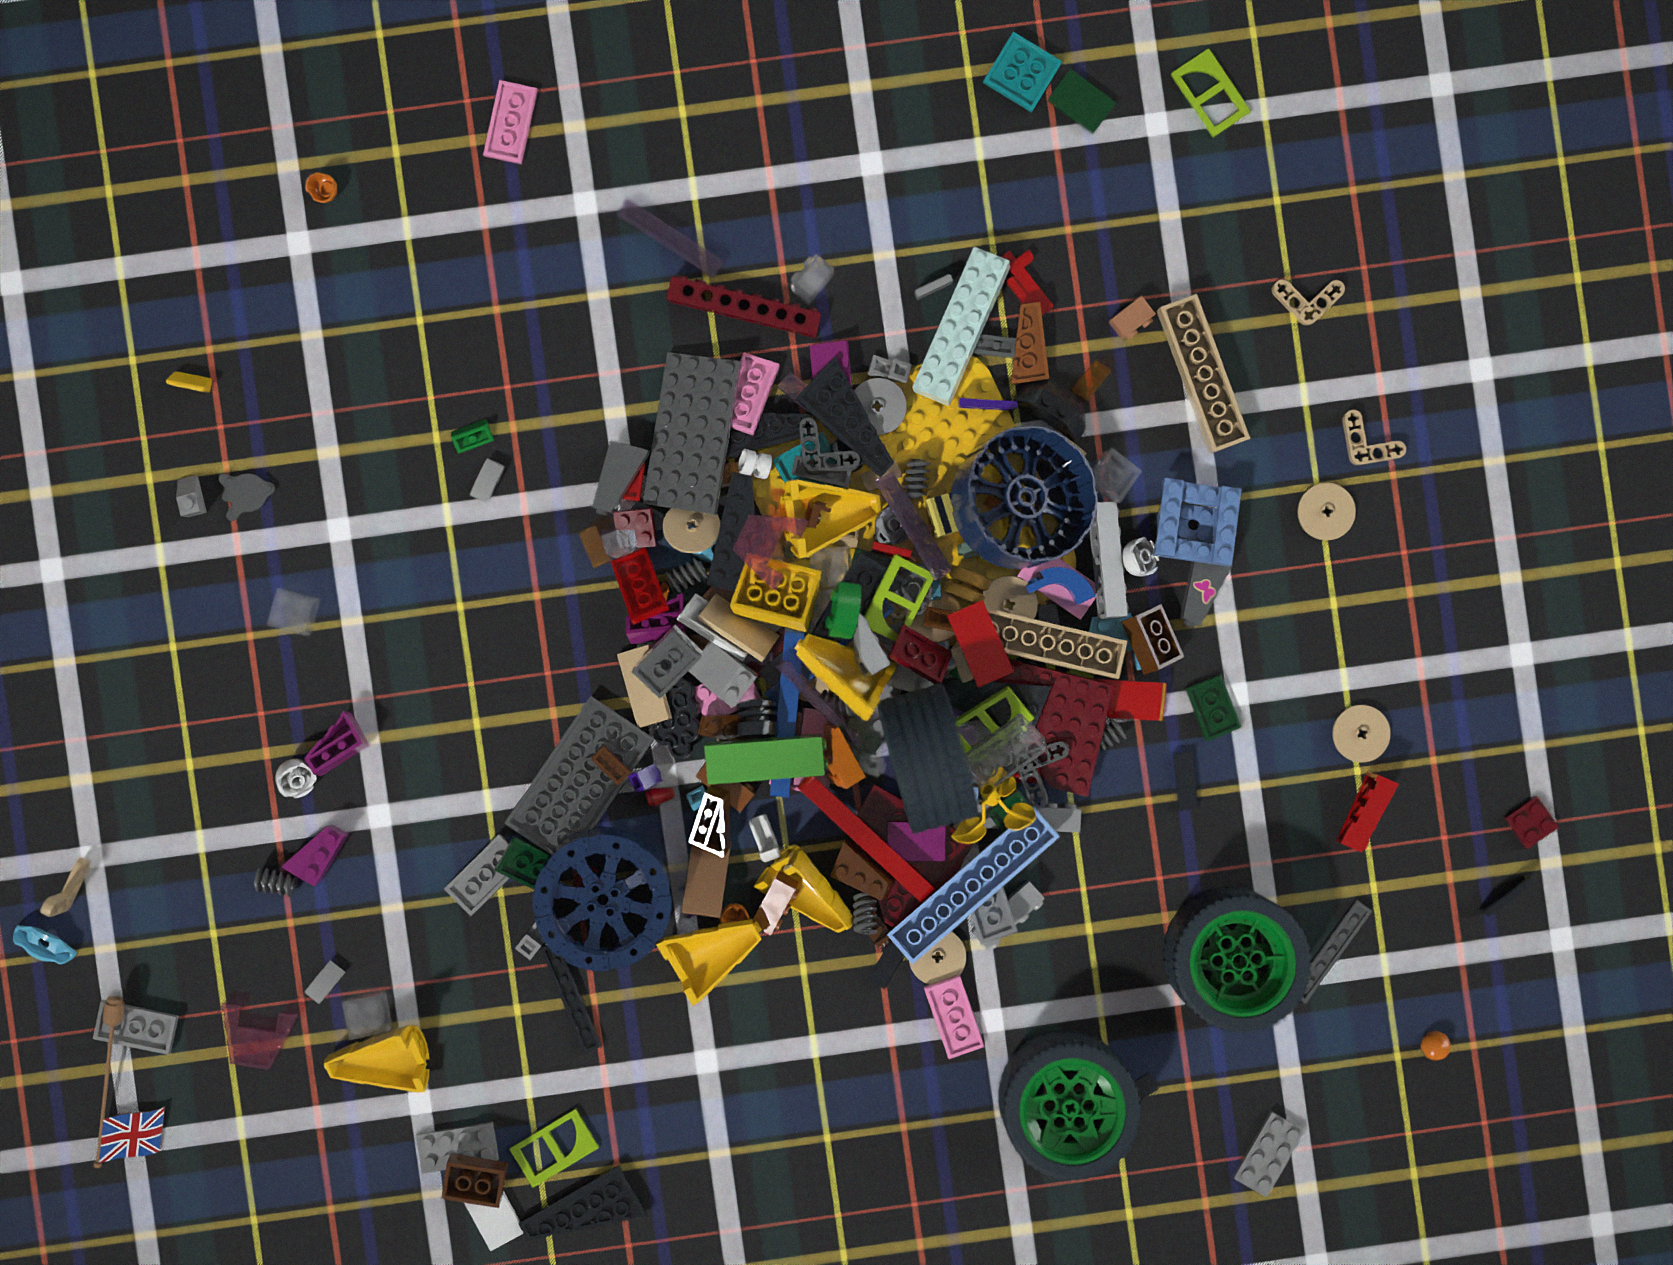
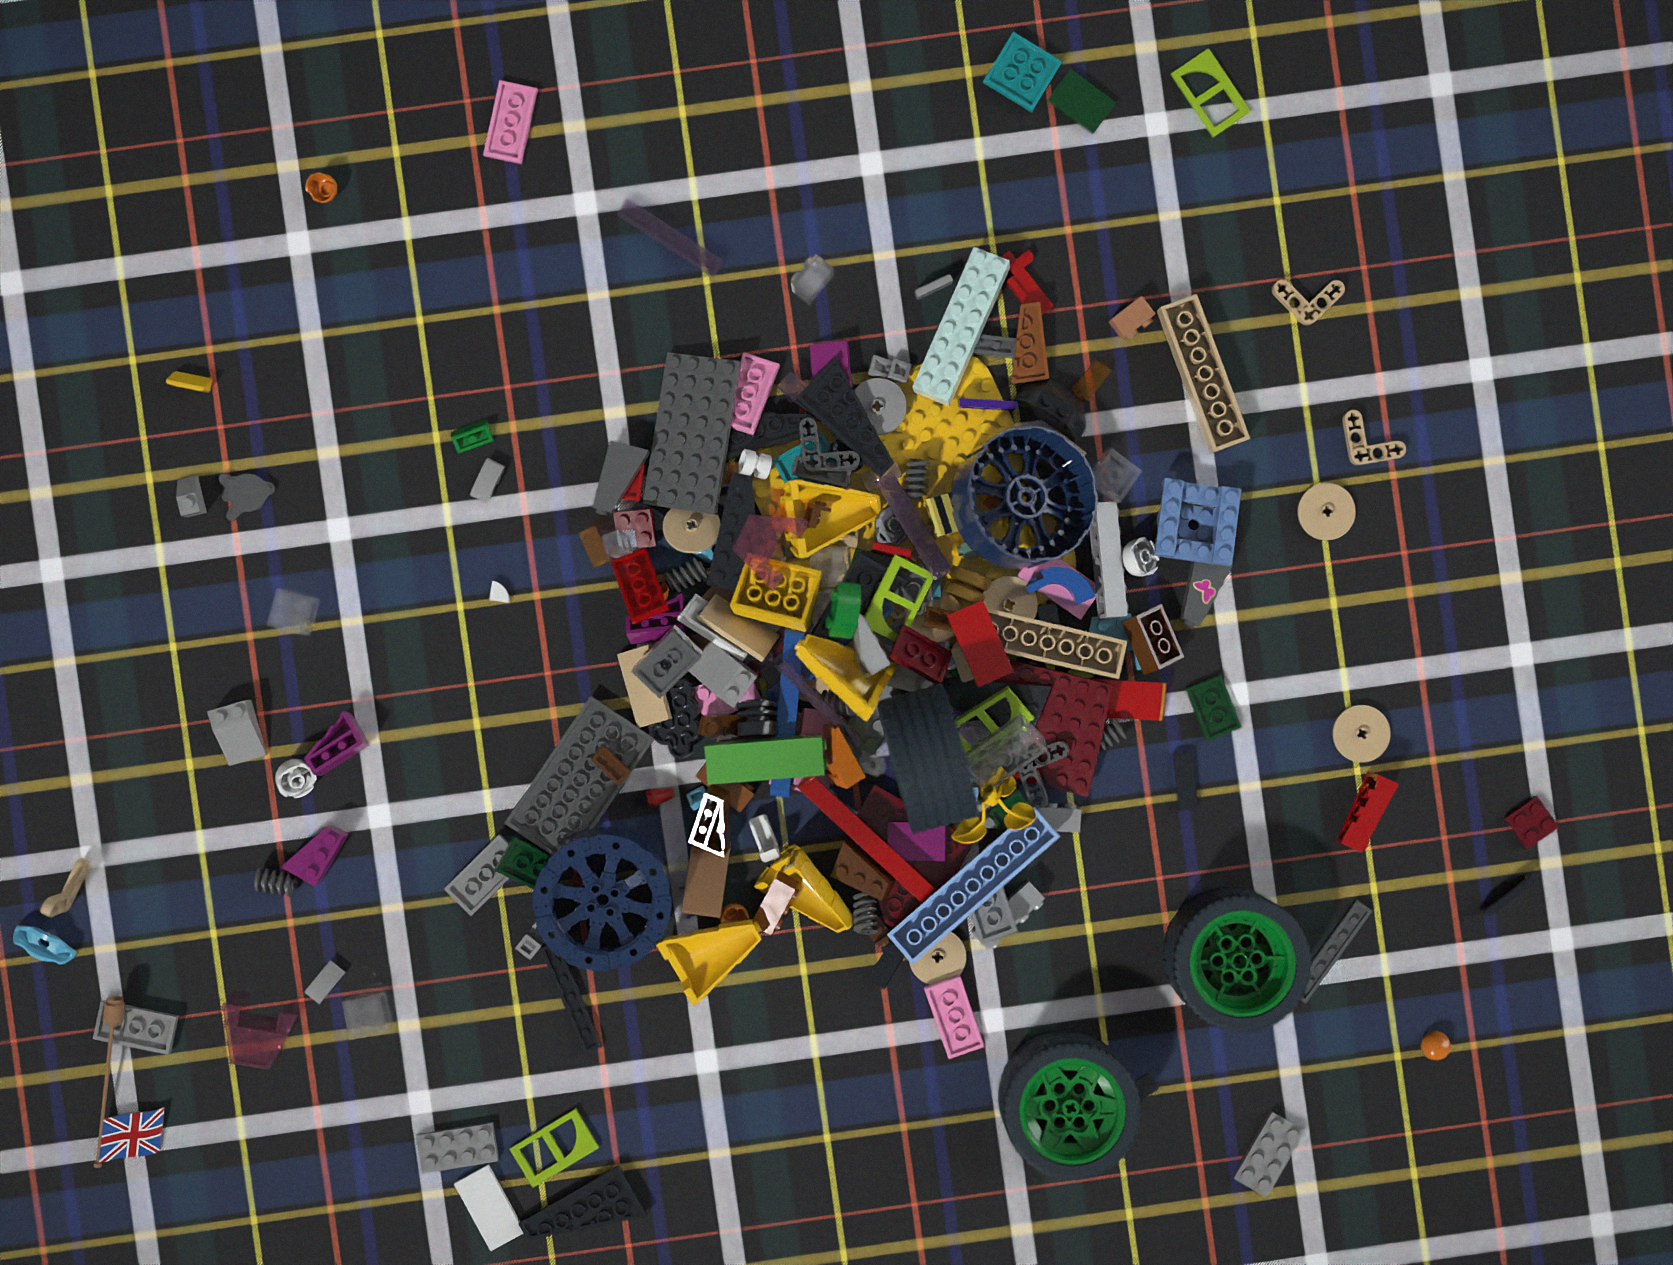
yellow cone [324,1025,430,1093] -> none
reddish brown brick [441,1153,508,1208] -> none
dark purple brick [628,764,663,793] -> none
dark red brick [666,275,821,338] -> none
none -> light grey slope [207,700,267,766]
none -> white tile [489,581,510,603]

